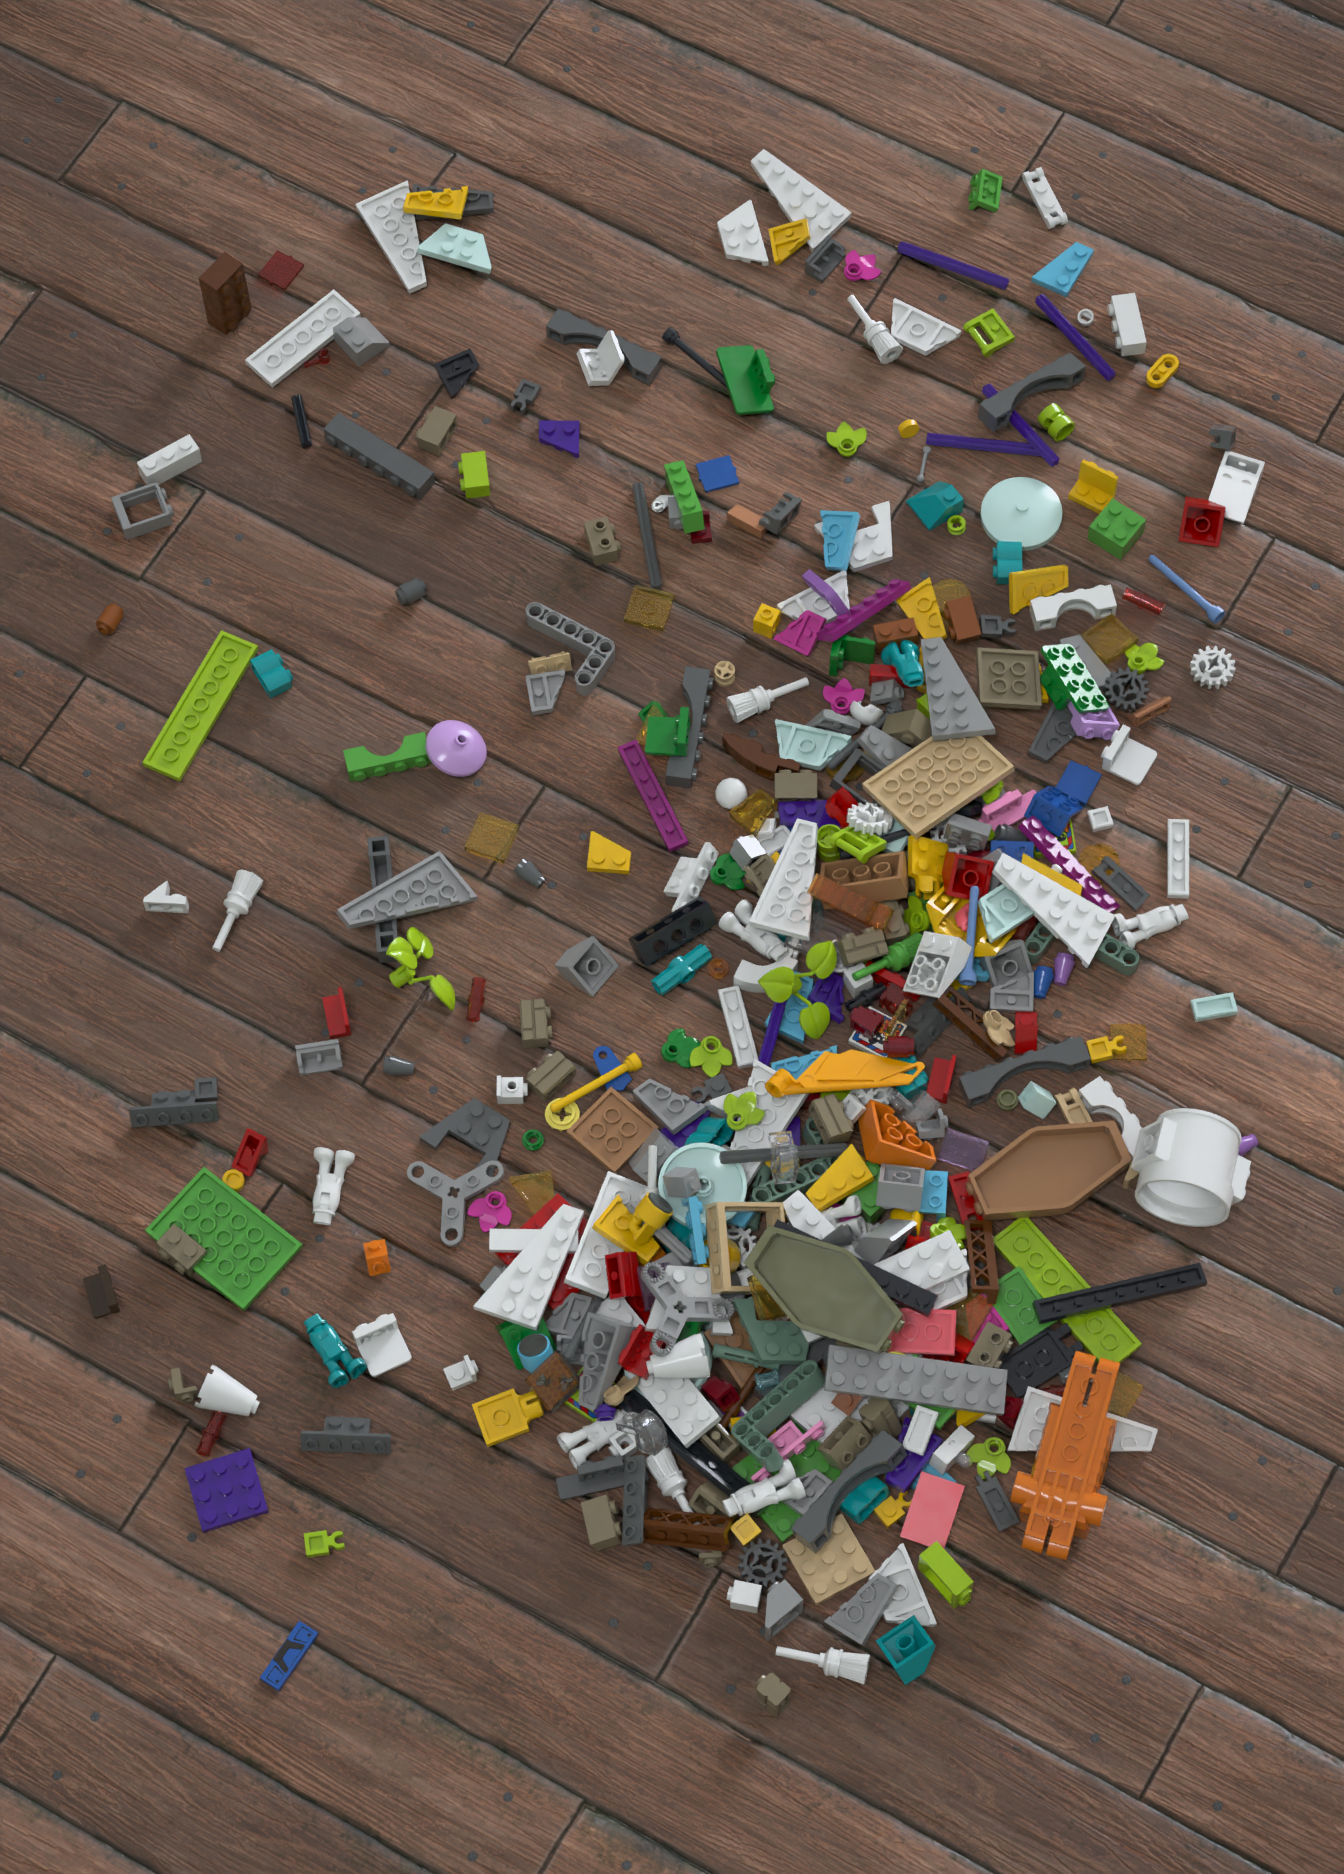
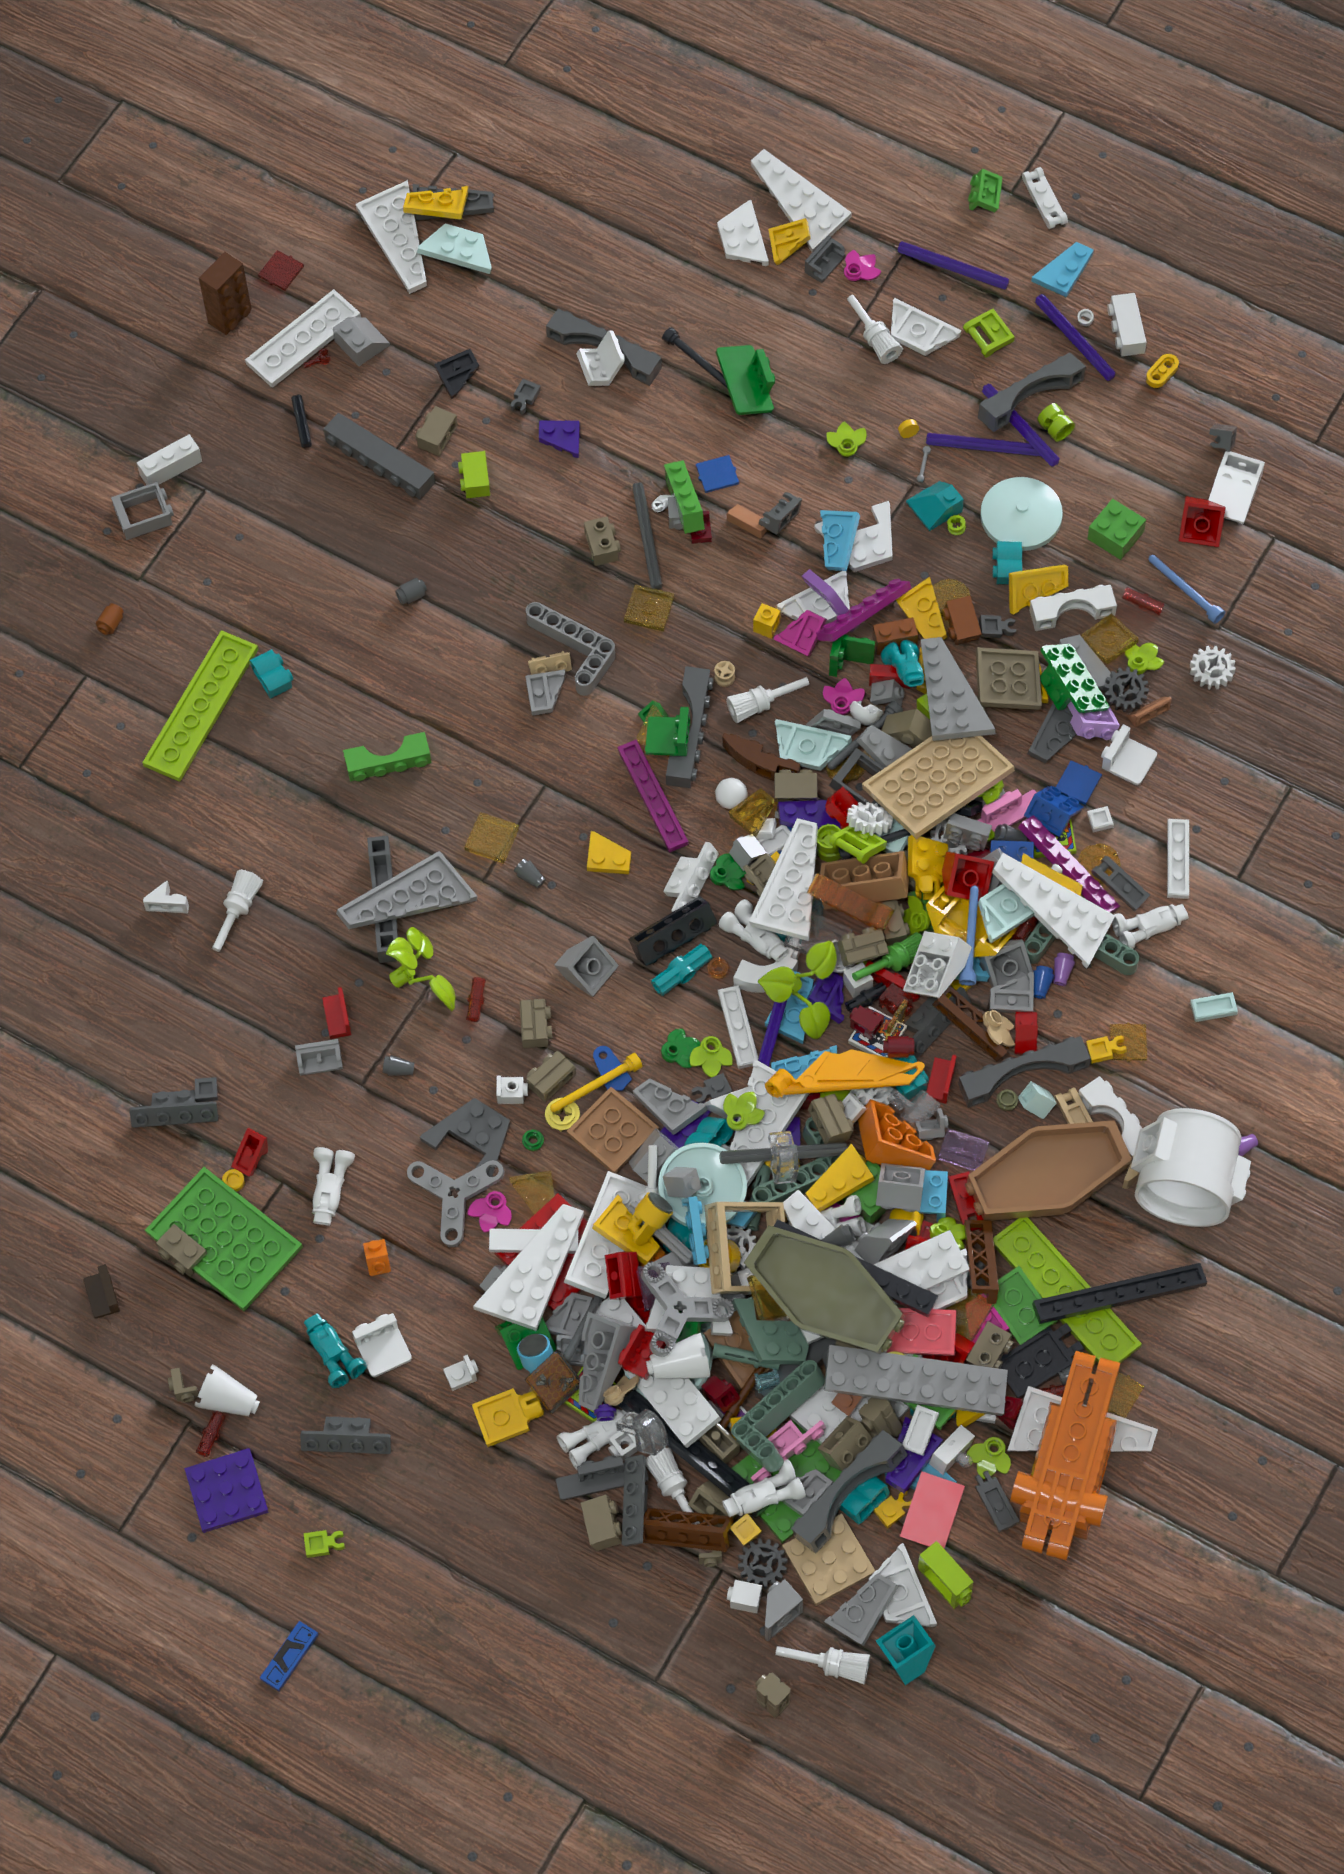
lavender dish [425,720,487,777] -> none
coral arm [954,903,969,932] -> none
yellow bracket [1068,459,1118,514] -> none

